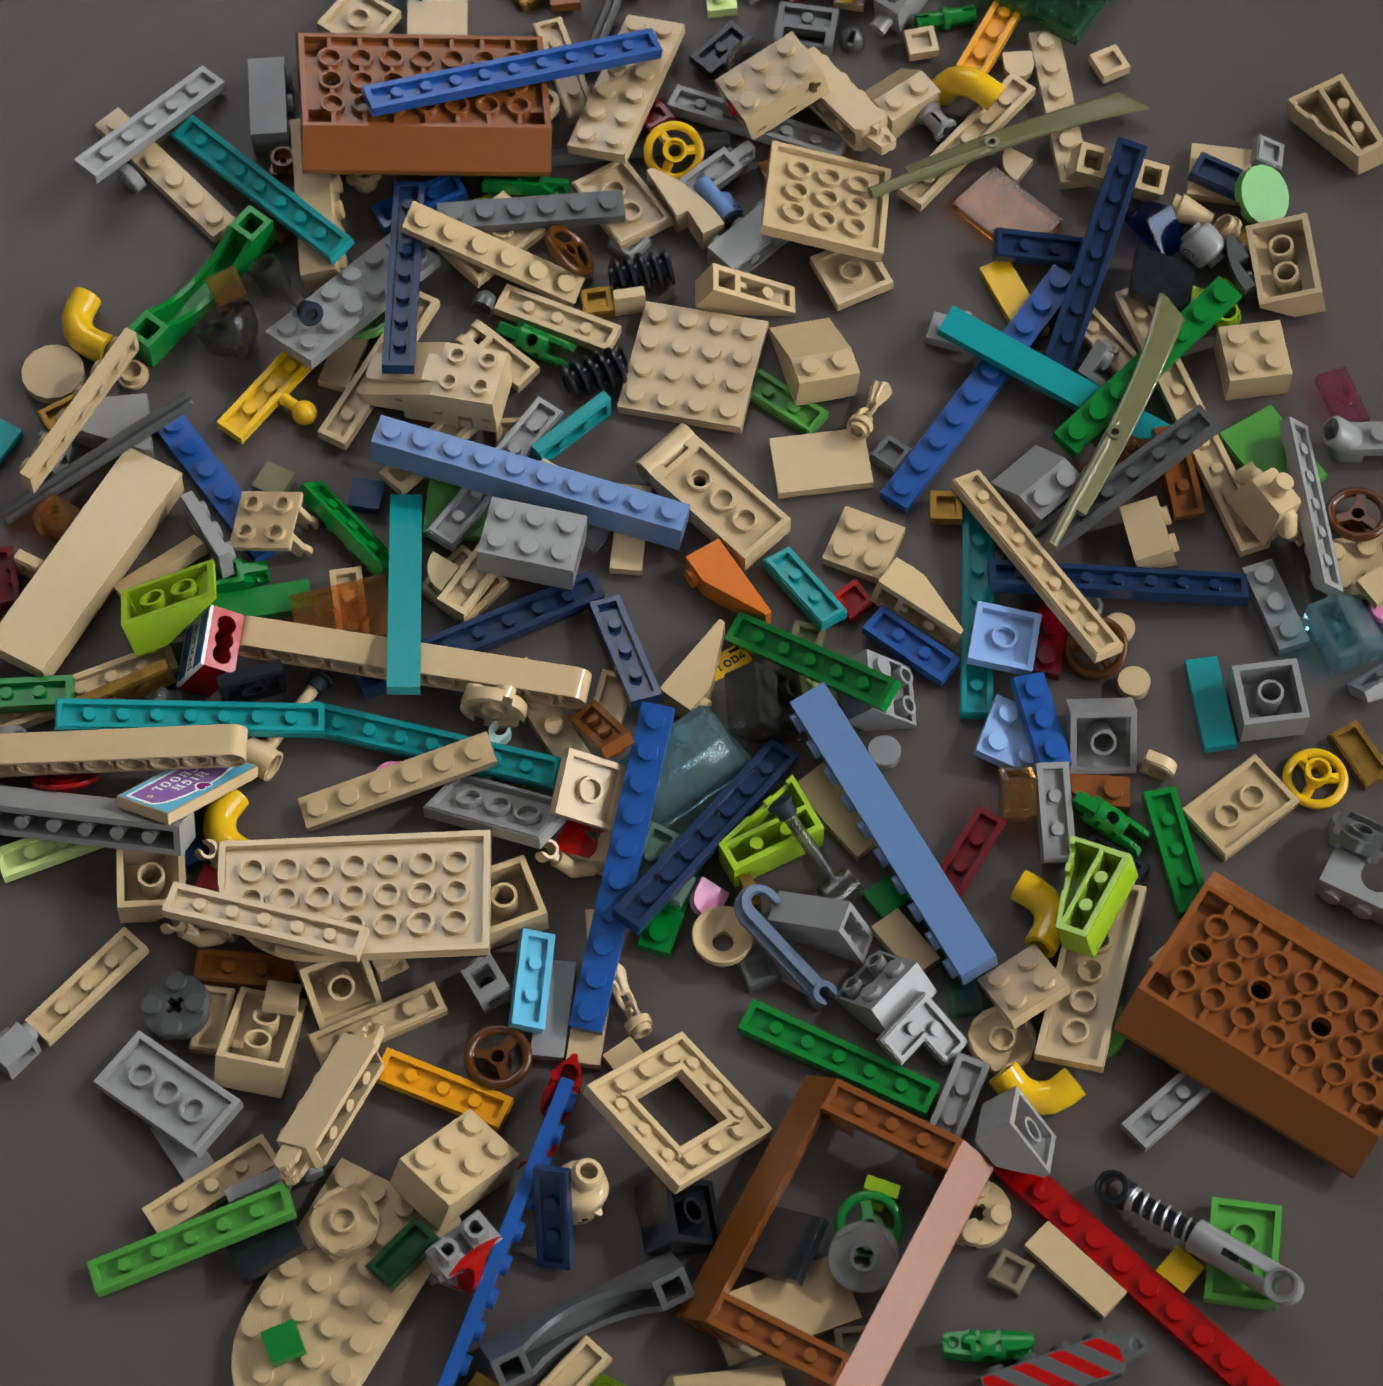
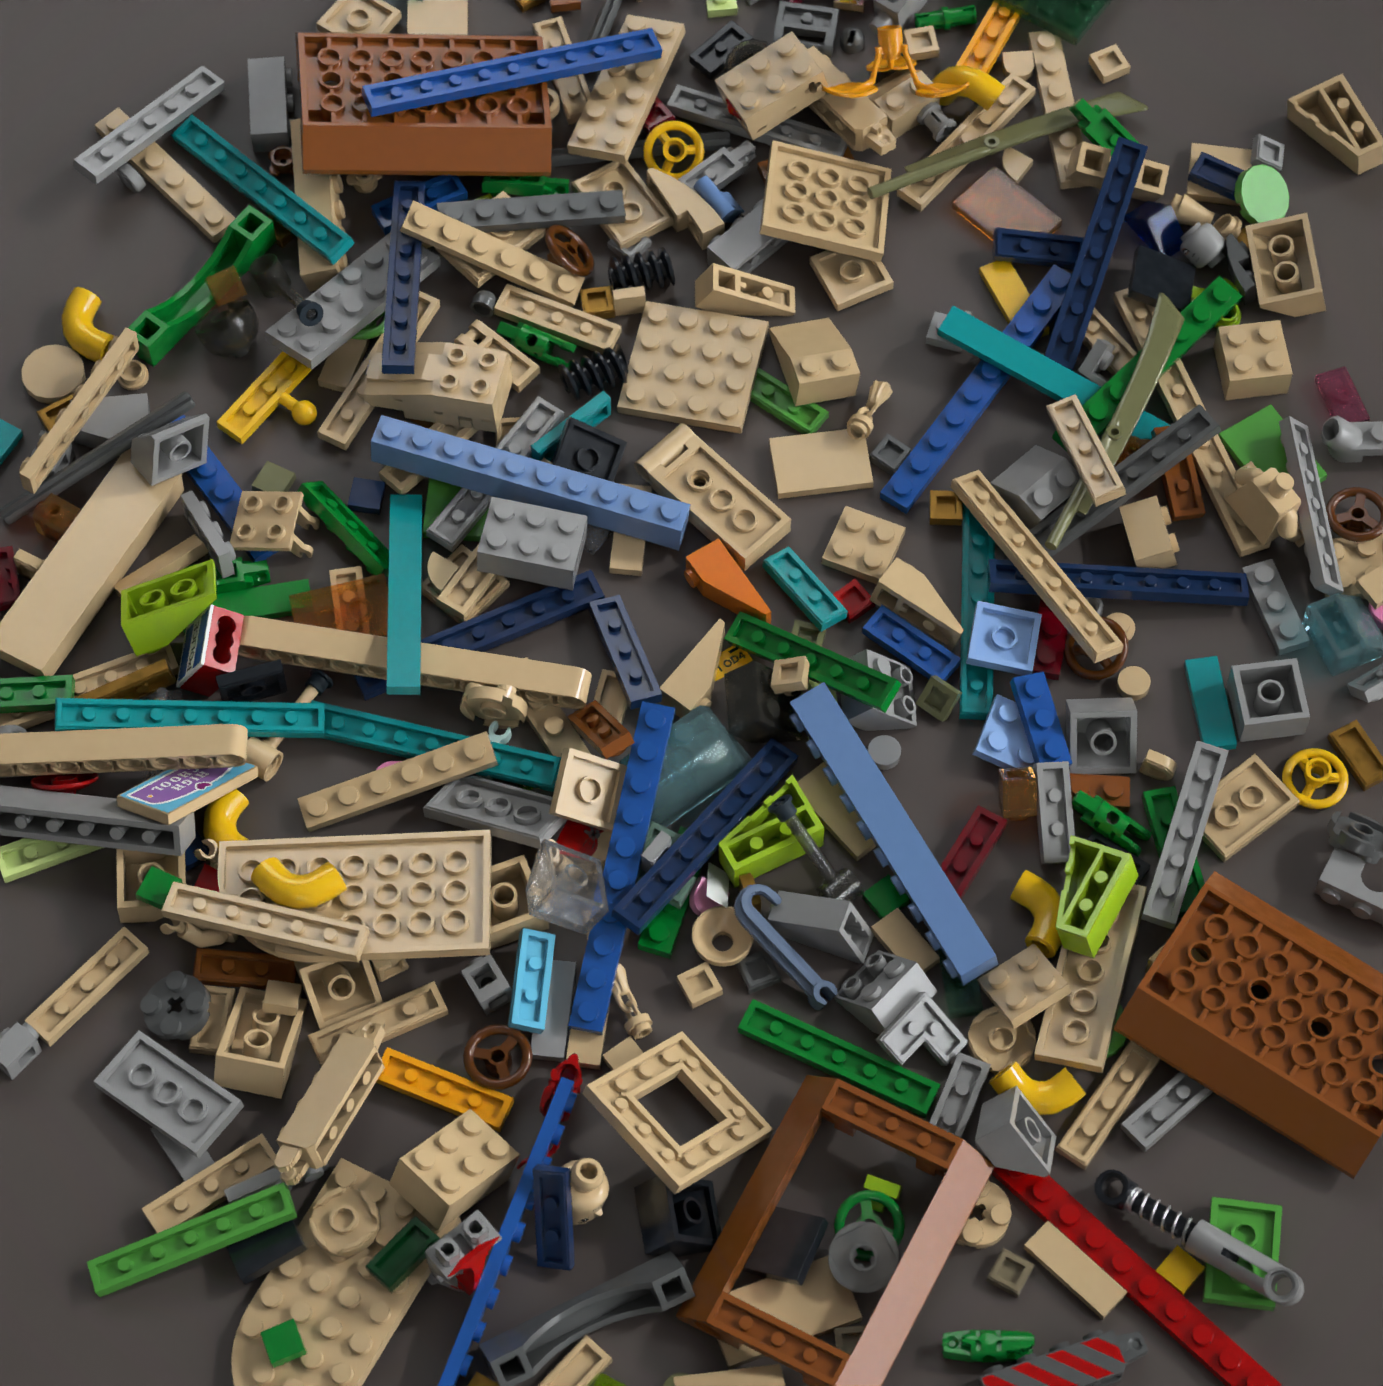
none -> light grey slope [131,413,210,486]
none -> green tile [136,866,183,910]
none -> yellow cylinder [251,857,347,909]
none -> clear slope [525,839,609,935]
none -> black tile [551,417,627,482]
none -> light grey tile [641,830,671,873]
none -> tan plate [677,961,723,1009]
none -> white sticker [706,863,729,908]
none -> tan tile [771,656,810,696]
none -> light orange plant [822,25,969,98]
none -> olive tile [916,675,962,722]
none -> tan tile [1046,394,1126,507]
none -> tan tile [1055,1040,1160,1170]
none -> green hinge [1069,98,1140,156]
none -> light grey plate [1141,740,1229,930]

